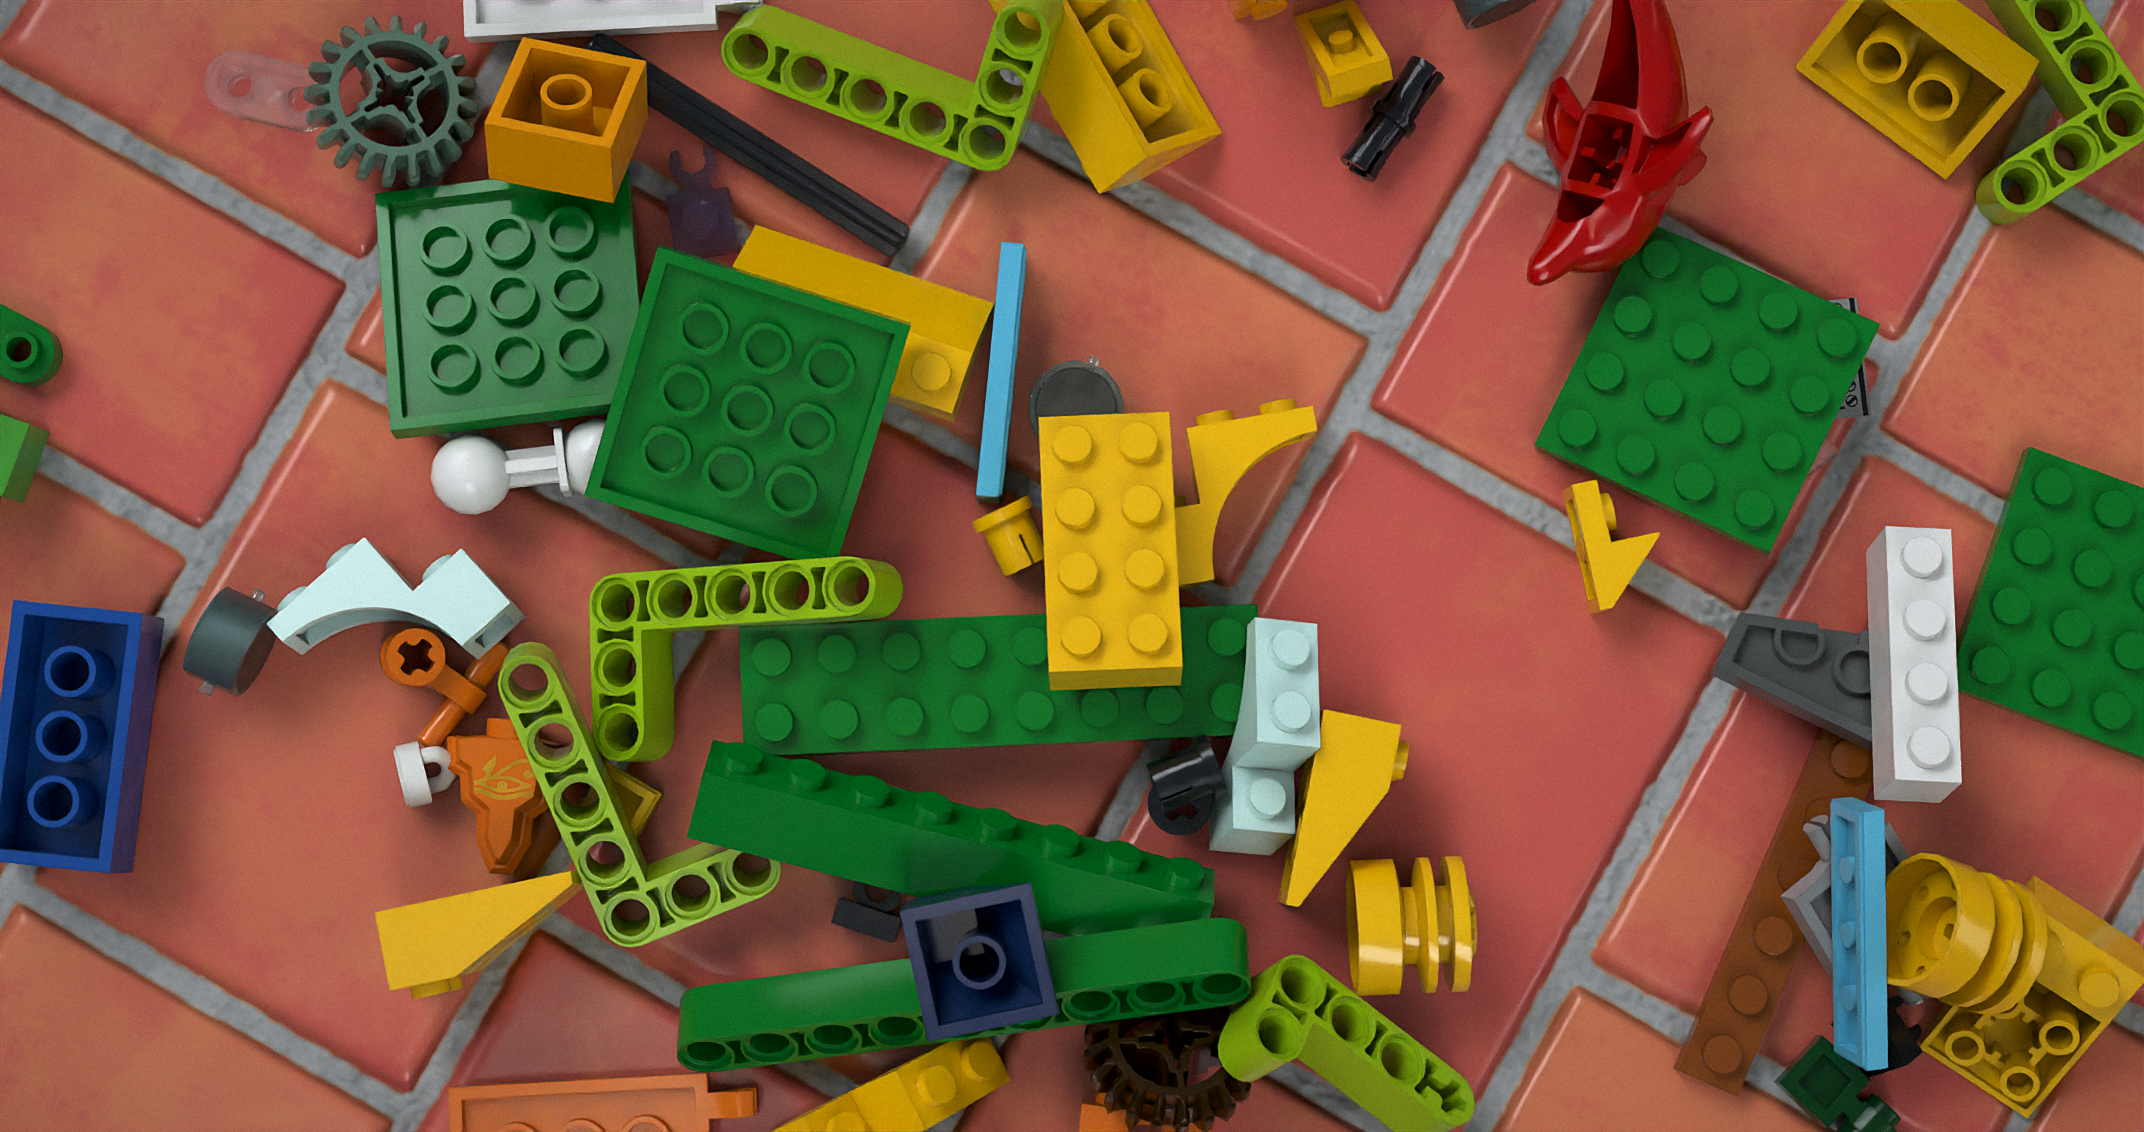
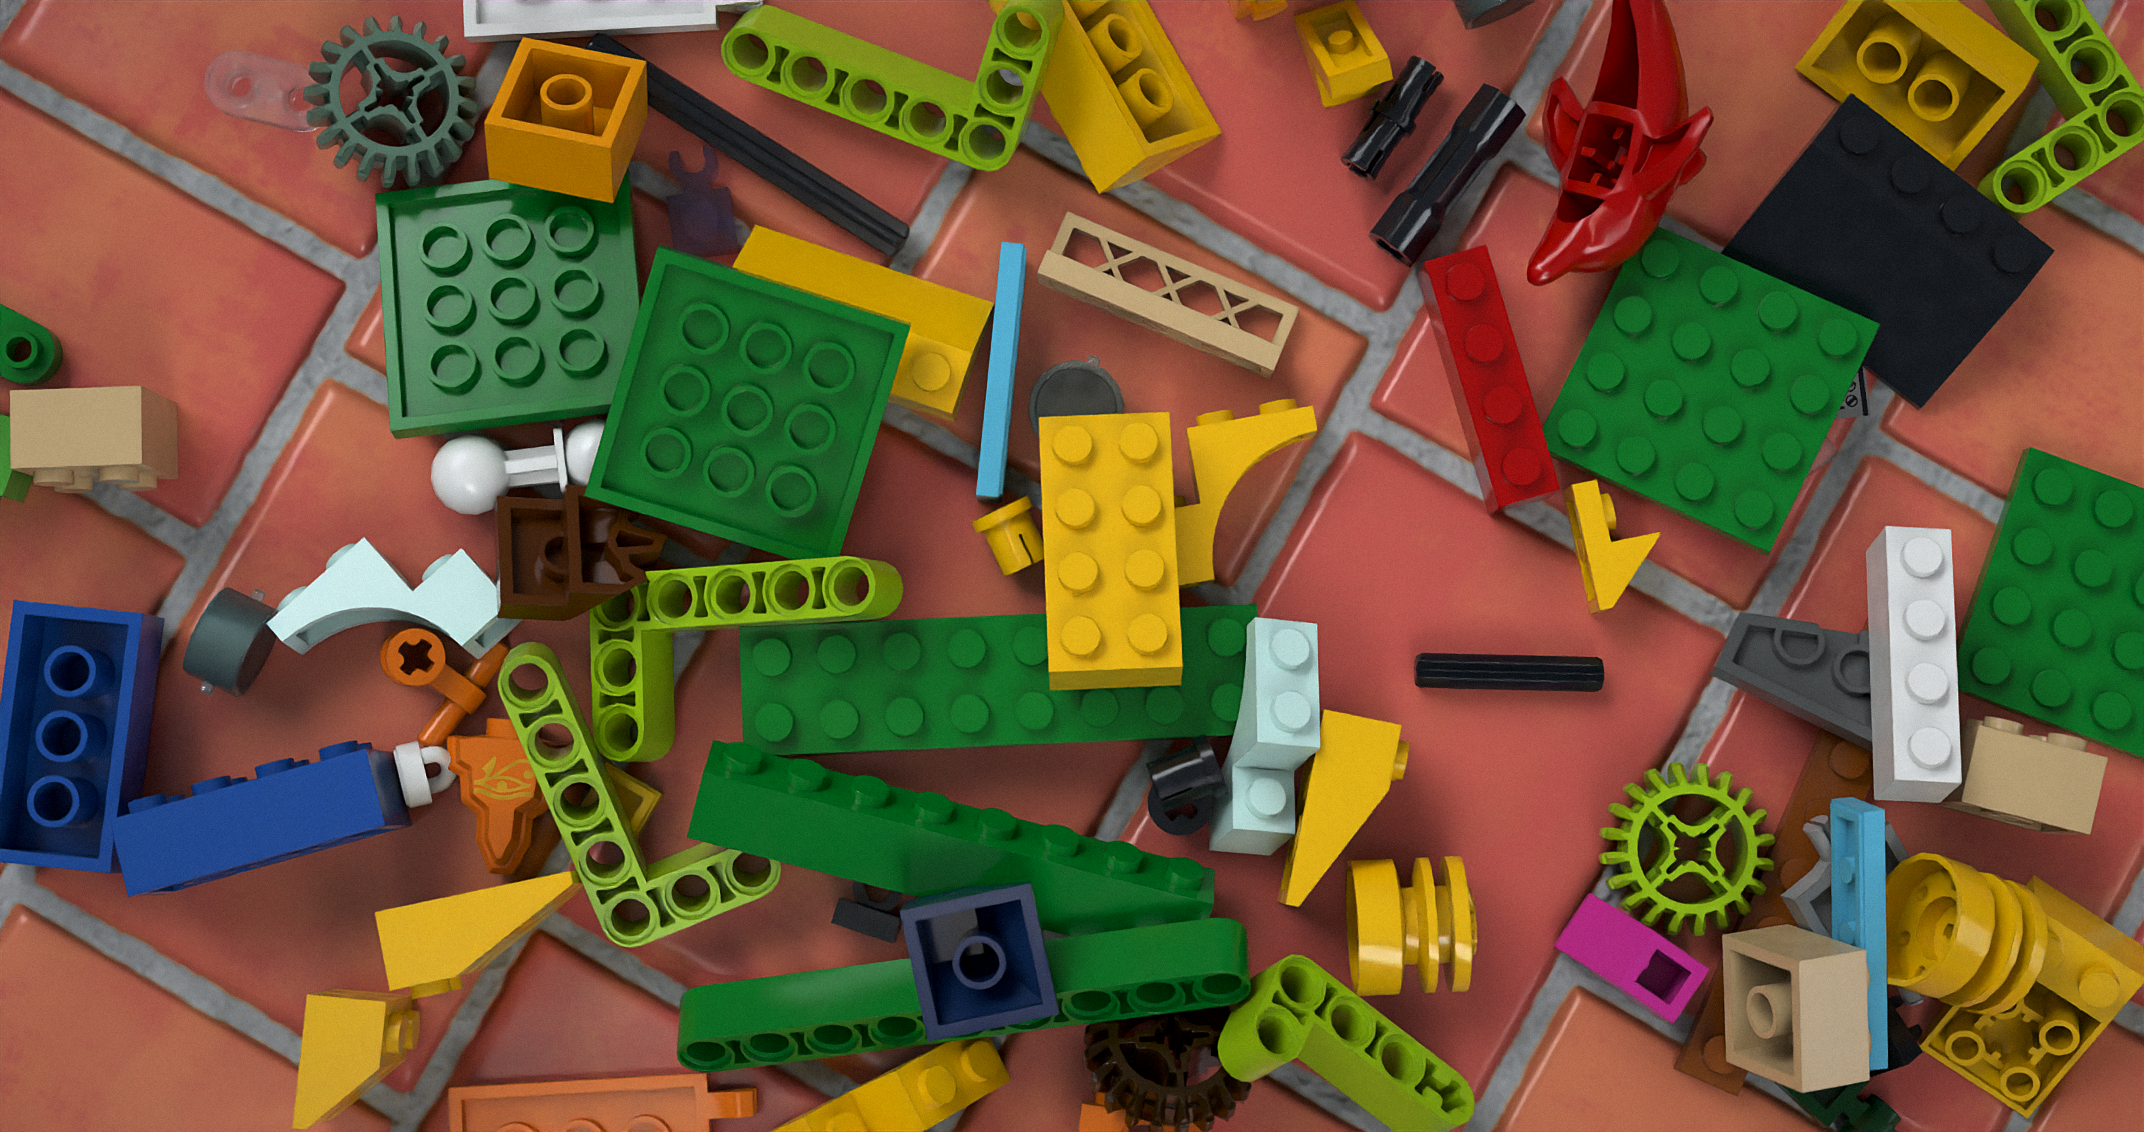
none -> tan brick [10,386,178,493]
none -> blue brick [109,740,412,897]
none -> yellow slope [292,988,421,1130]
none -> reddish brown plate [494,485,668,621]
none -> tan fence [1037,211,1300,380]
none -> black axle [1368,83,1526,268]
none -> black axle [1414,653,1604,692]
none -> red brick [1417,244,1560,515]
none -> dark pink slope [1553,893,1710,1024]
none -> lime gear [1599,762,1775,936]
none -> black slope [1720,93,2055,410]
none -> tan brick [1722,924,1872,1093]
none -> tan brick [1926,716,2108,835]

